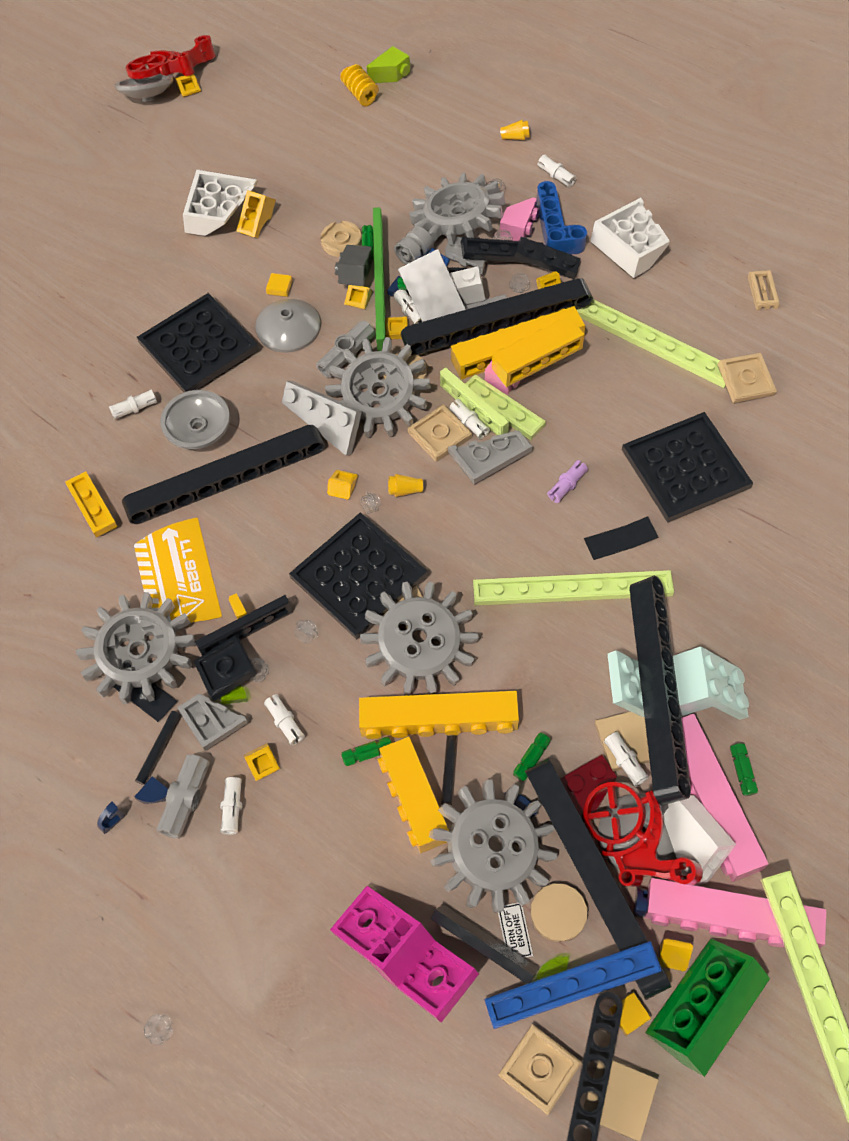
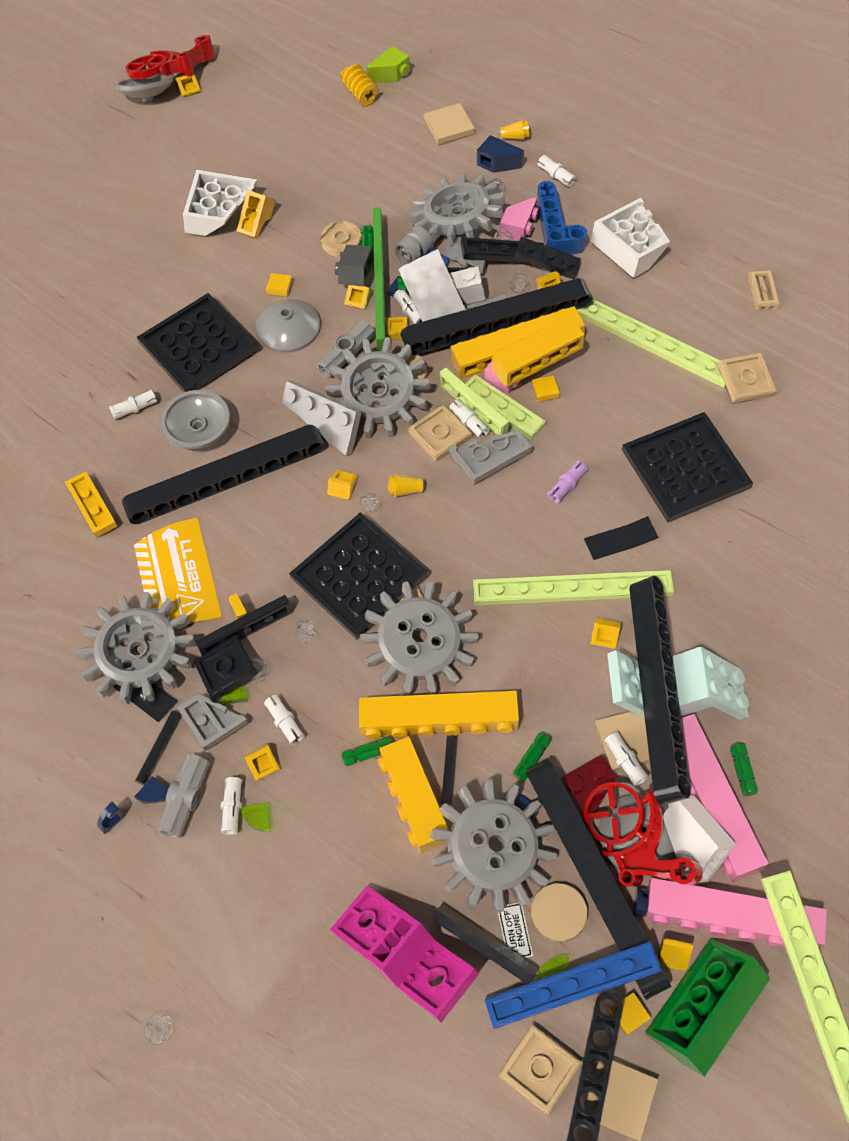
none -> clear neon green tile [240,803,271,832]
none -> tan tile [424,103,475,145]
none -> dark blue slope [477,135,524,173]
none -> yellow tile [532,375,560,402]
none -> yellow tile [590,618,621,649]

